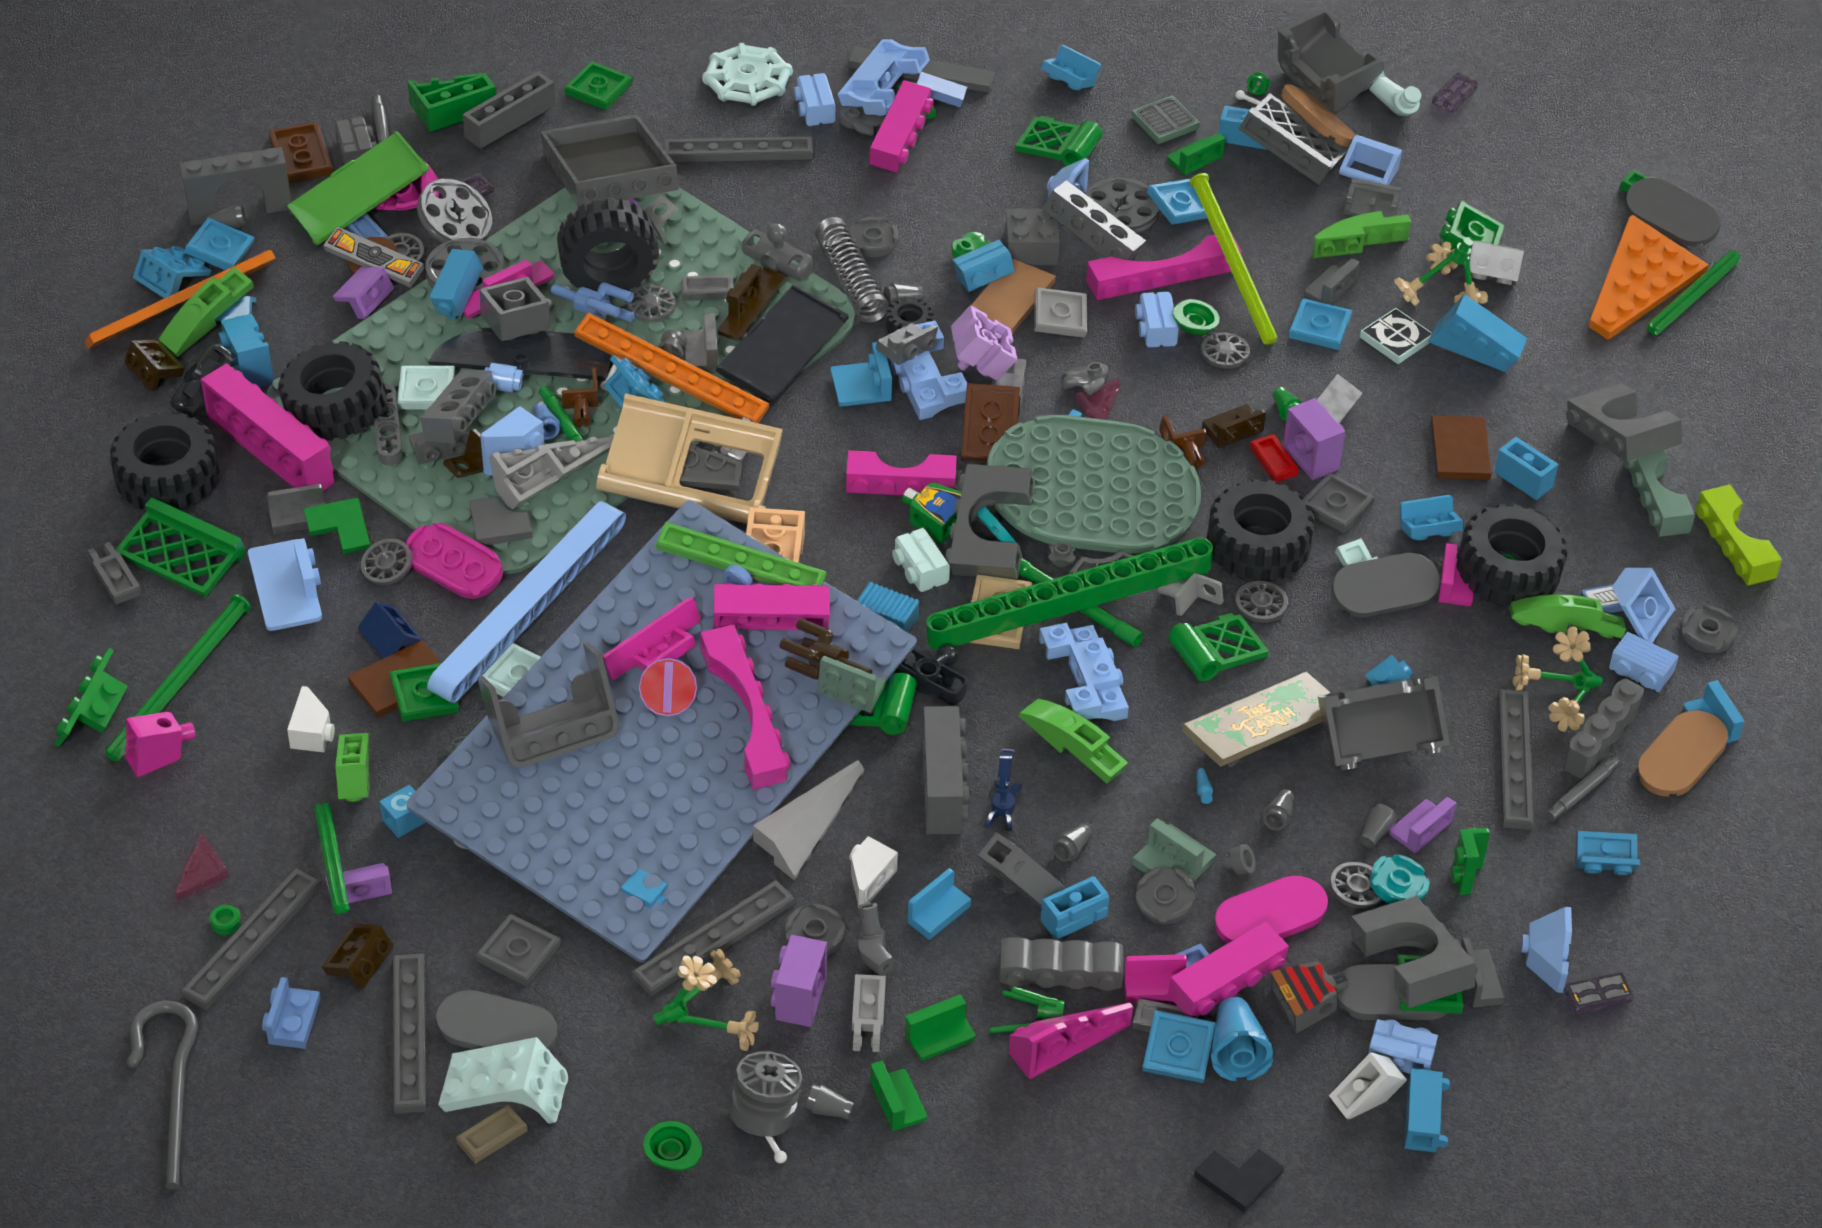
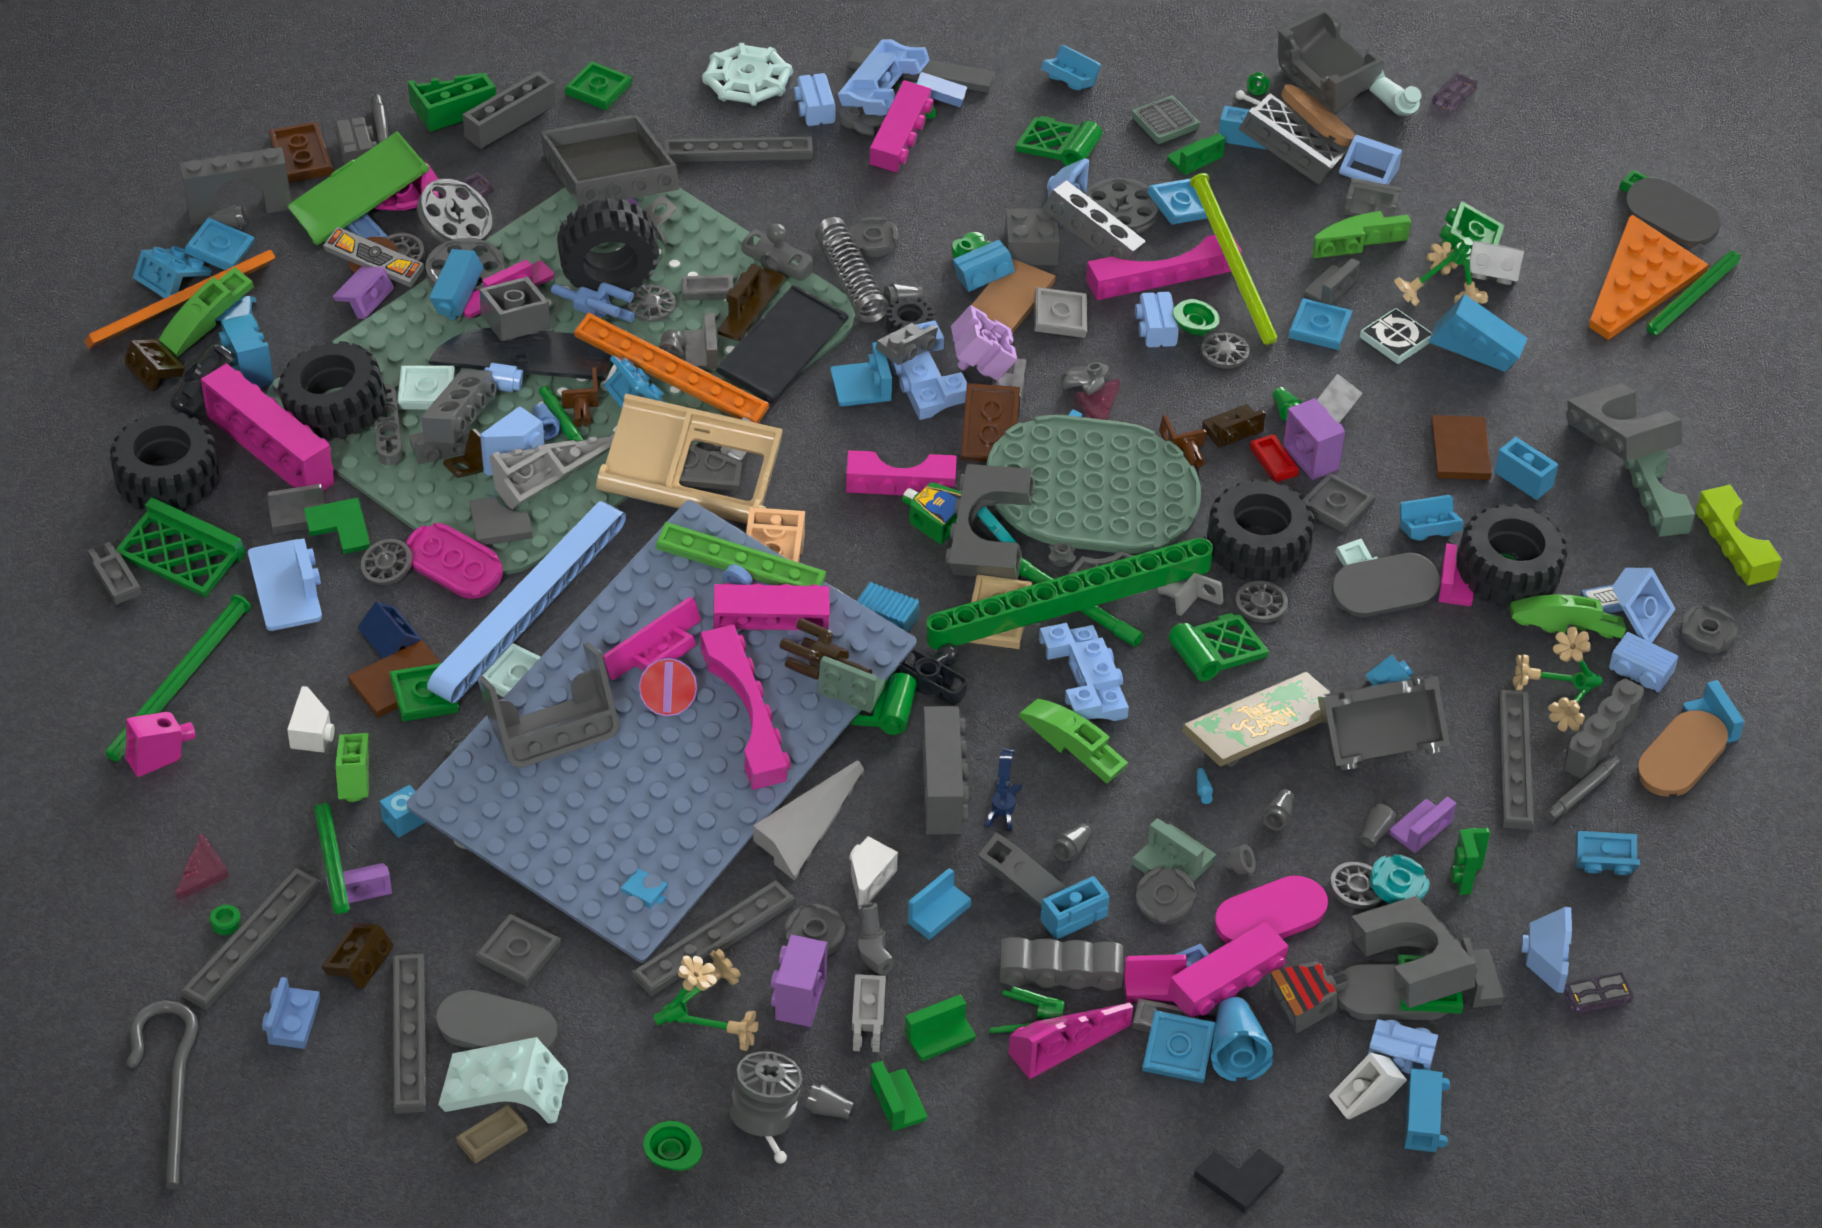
green bracket [54,648,128,747] -> none
light aqua brick [892,528,950,592] -> none

